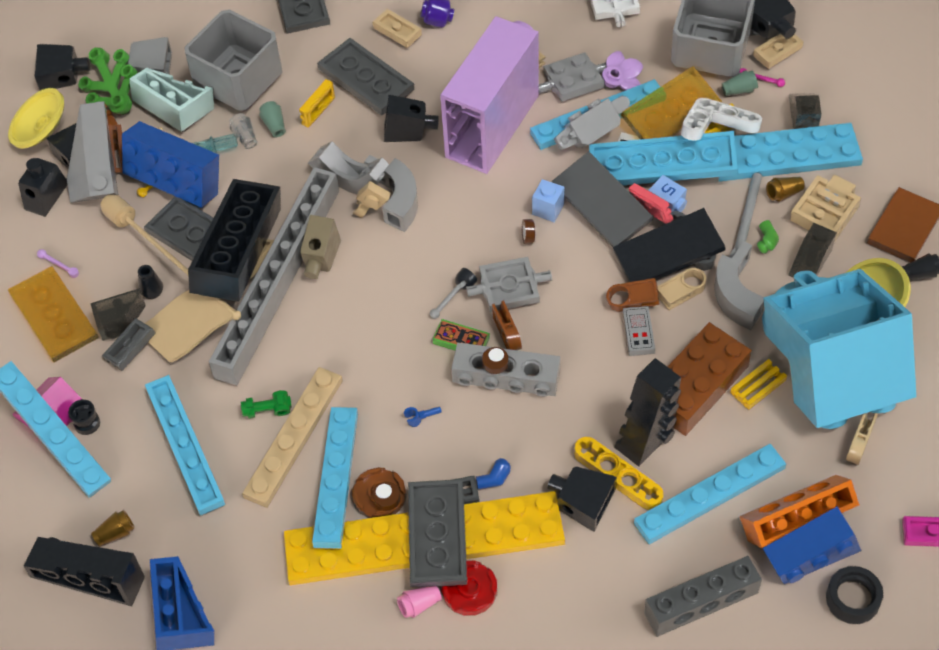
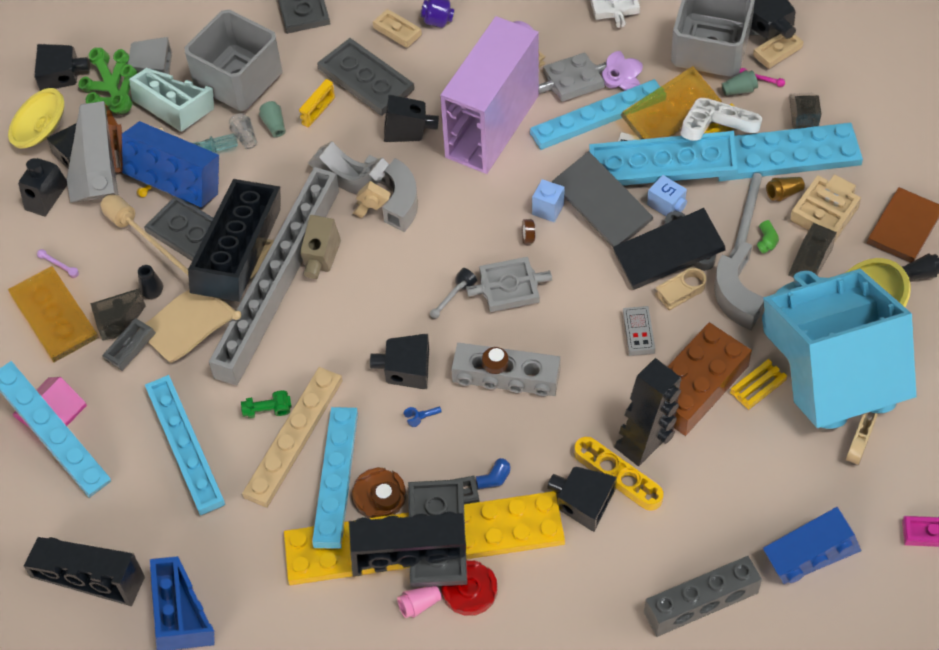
black wheel [68,399,100,435] -> none
pearl gold cone [91,510,135,547] -> none
tile [433,319,490,351] -> none
dark orange piece [492,300,522,350] -> none
light grey hinge [553,95,630,150] -> none
dark orange piece [606,278,660,312] -> none
coral tile [629,183,673,224] -> none
medium azure plate [634,443,786,545] -> none
orange brick [739,475,859,548] -> none
black tyre [826,566,884,624] -> none
none -> black wedge [349,512,466,577]
none -> black torso [370,334,430,389]

